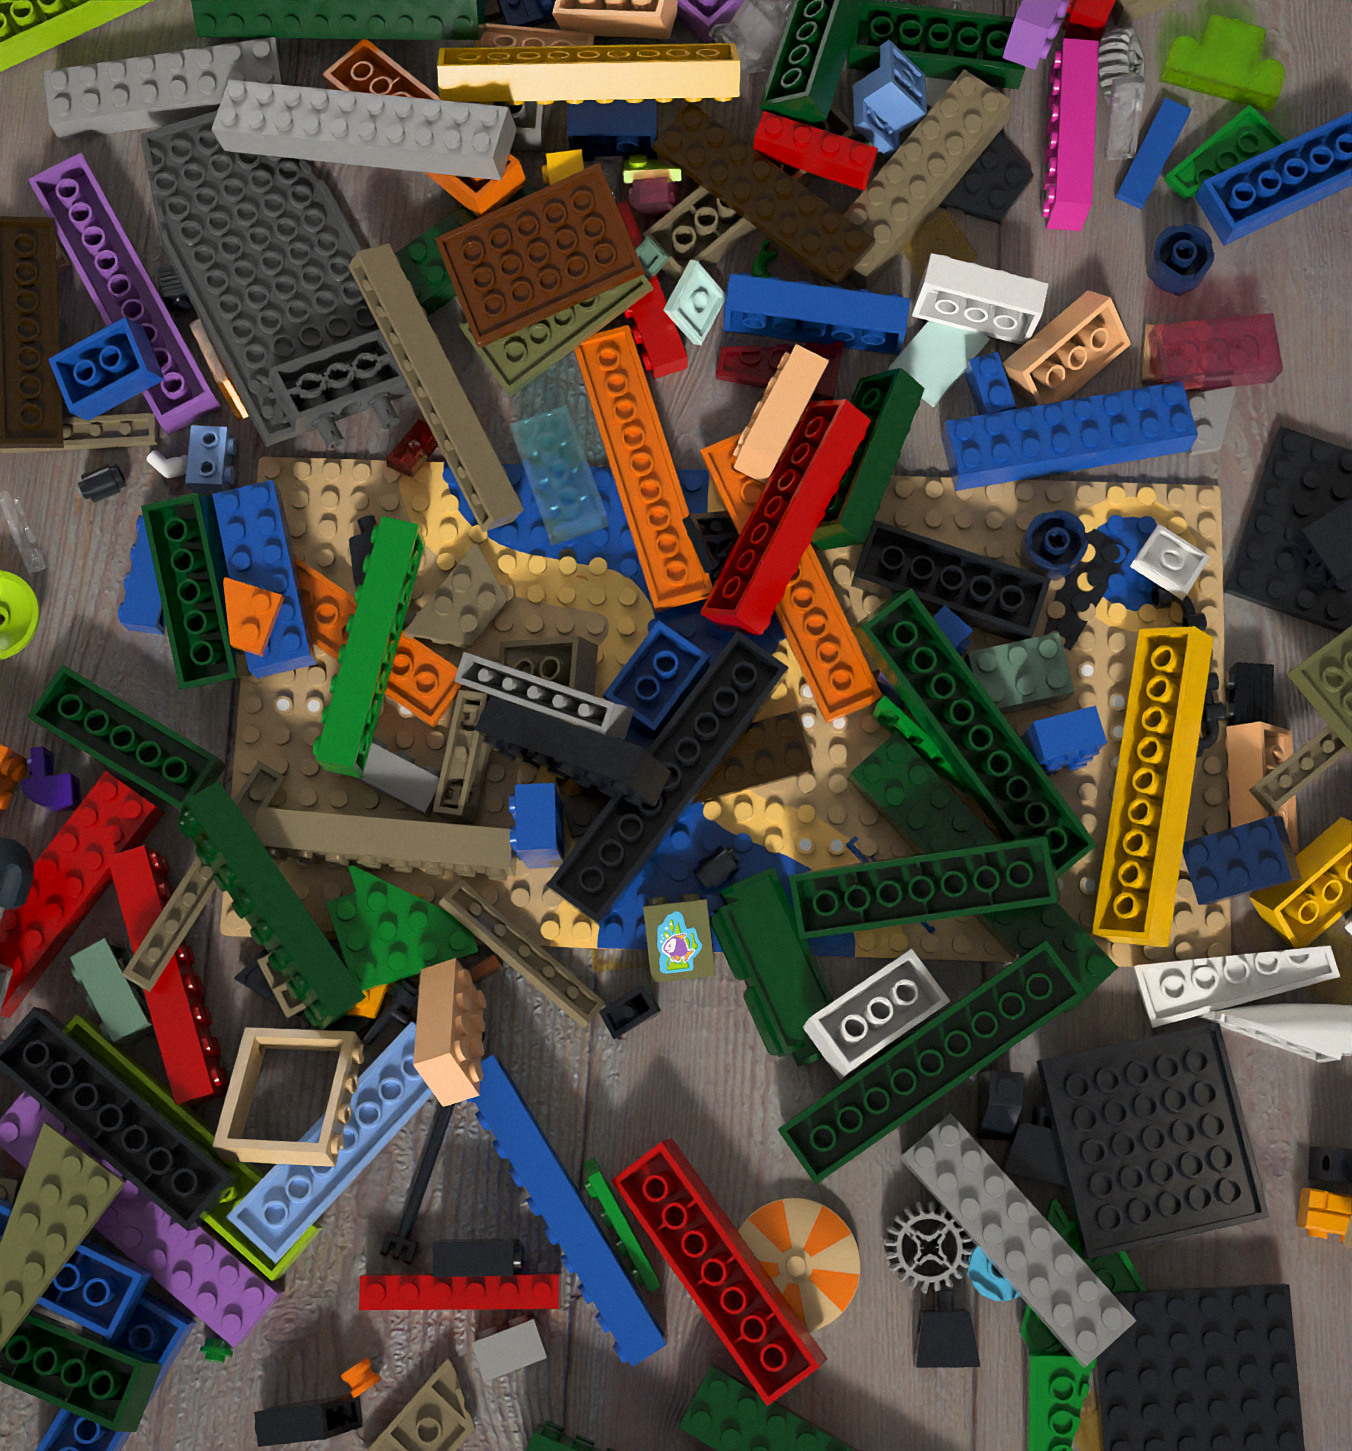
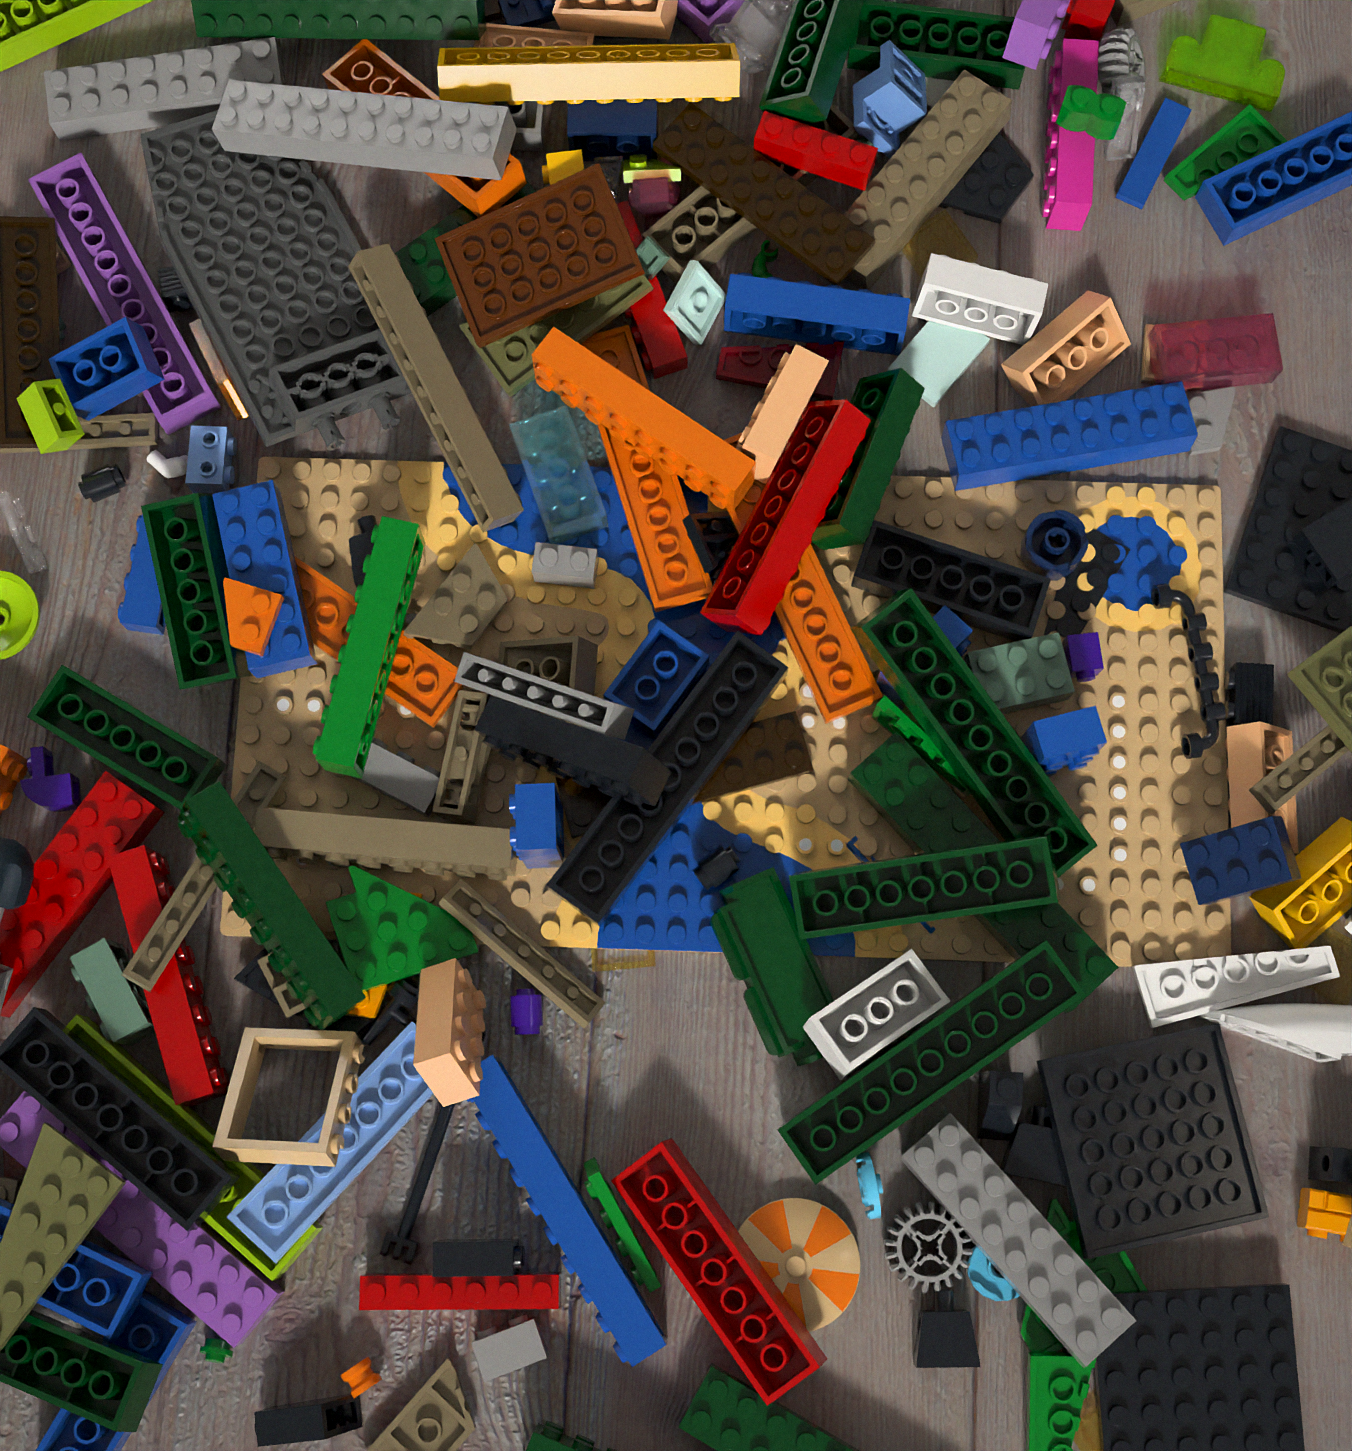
clear red plate [386,419,439,478] -> none
reddish brown tile [468,955,503,984] -> none
black slope [599,982,661,1039] -> none
olive panel [643,893,715,983] -> none
blue brick [964,352,1016,415] -> none
yellow brick [1092,626,1214,947] -> none
white tile [1130,524,1210,600] -> none
dark blue brick [1146,224,1215,296] -> none
none -> lime brick [16,378,85,454]
none -> dark purple brick [510,989,543,1035]
none -> light grey brick [531,542,599,589]
none -> orange brick [532,326,756,512]
none -> medium azure plate [855,1151,883,1220]
none -> green brick [1056,85,1126,140]
none -> dark purple brick [1062,632,1104,682]

